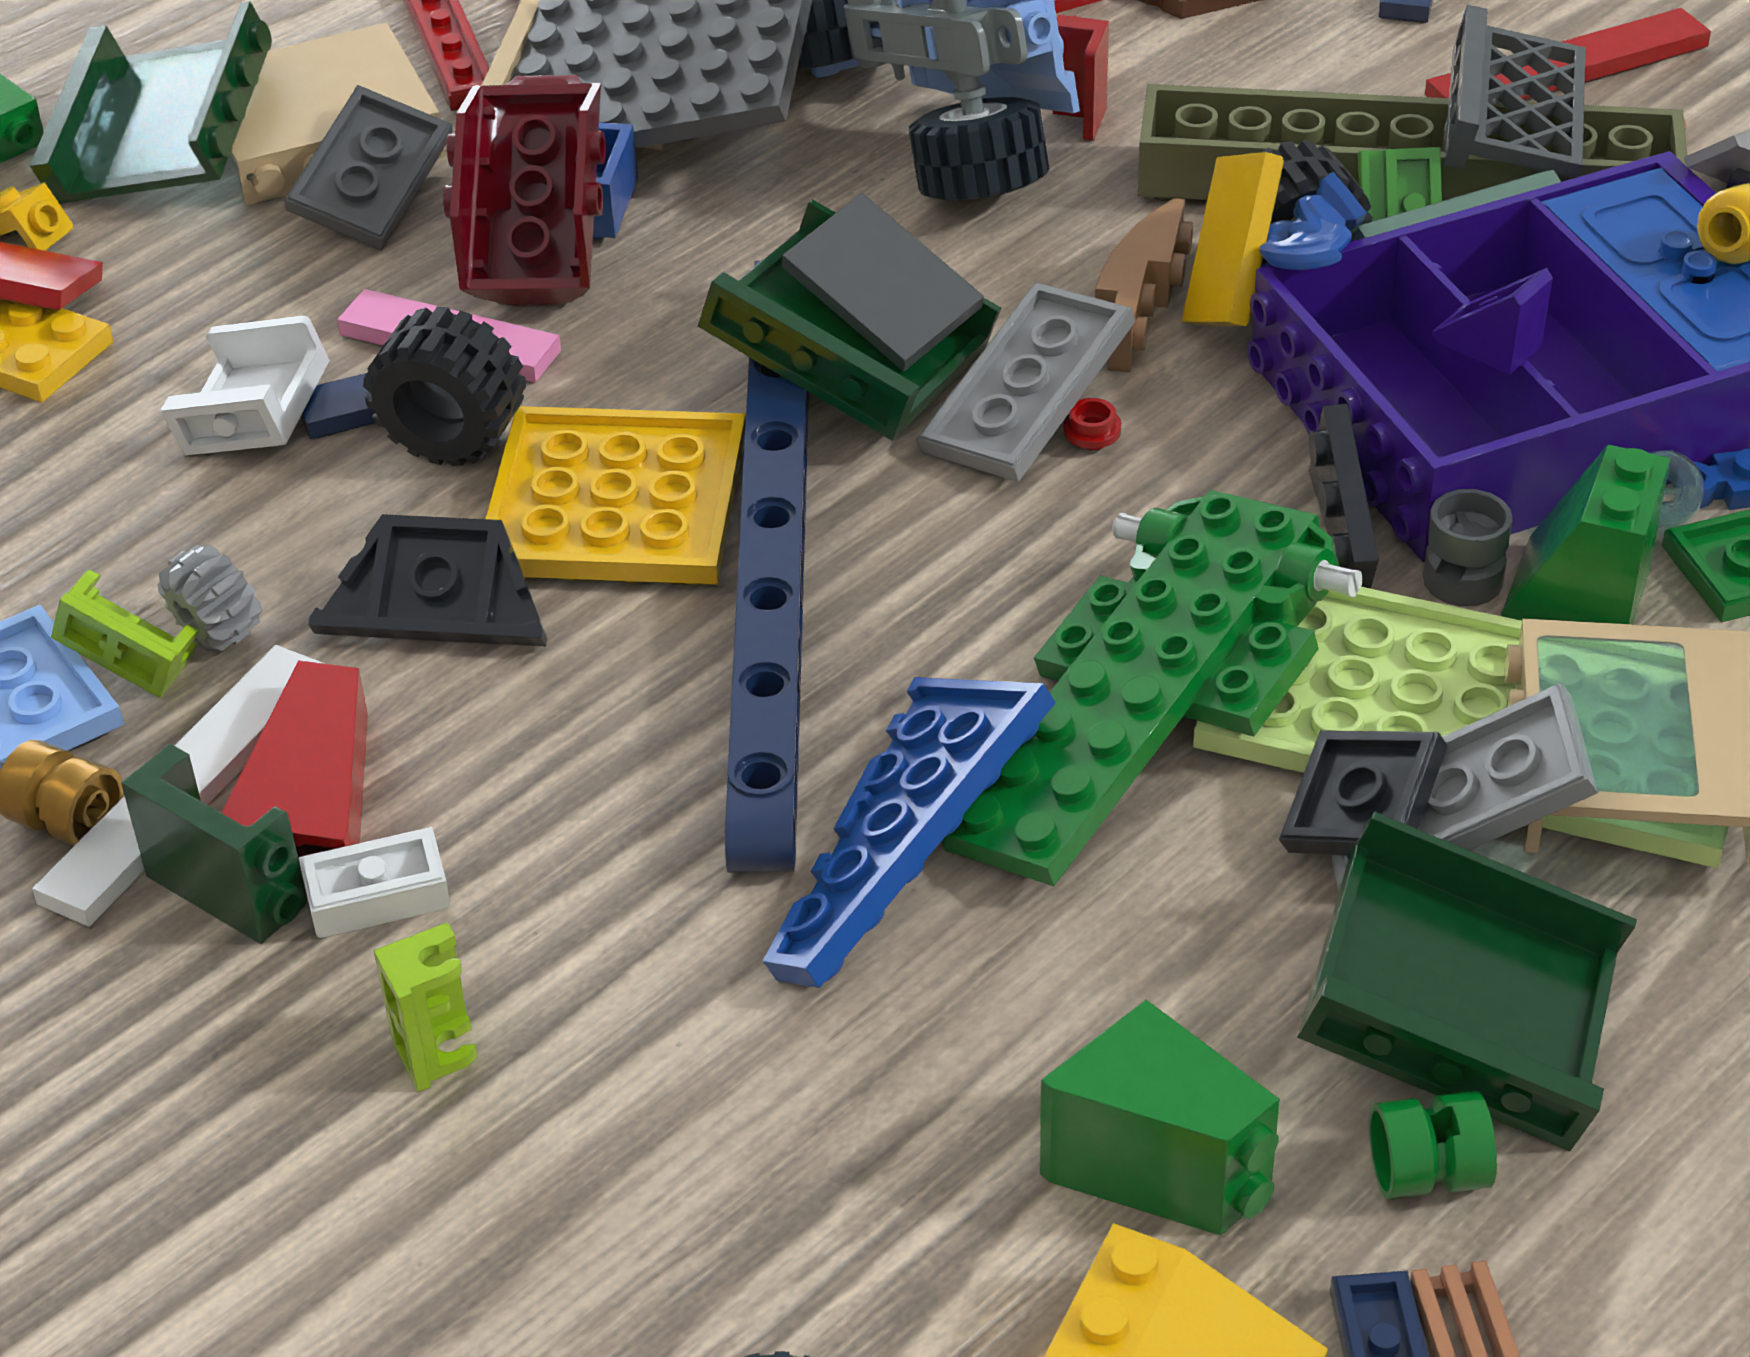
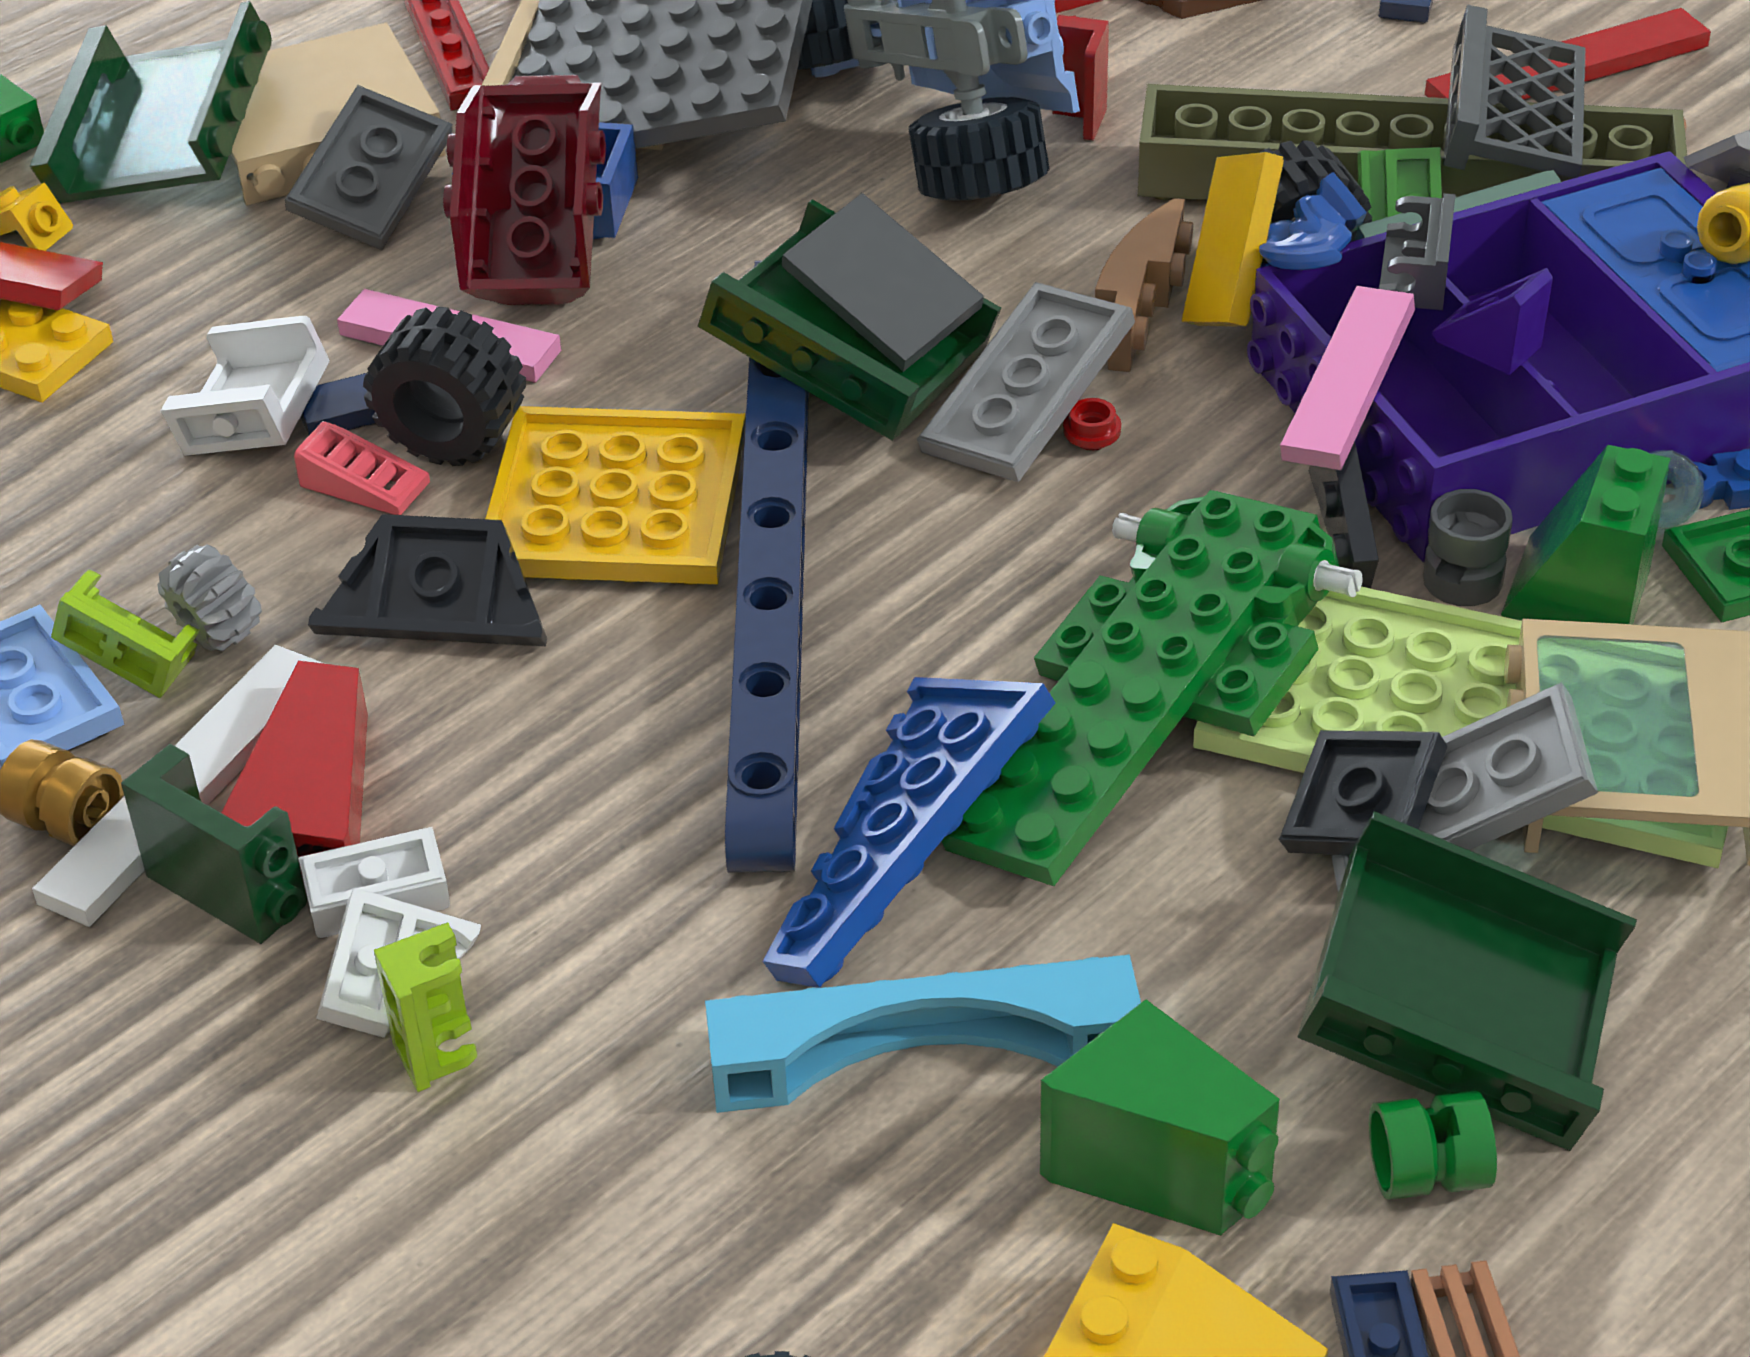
none -> coral slope [294,421,430,515]
none -> white wing [316,887,481,1038]
none -> medium azure arch [705,954,1141,1113]
none -> bright pink tile [1280,286,1415,470]
none -> dark grey hinge [1379,194,1455,310]

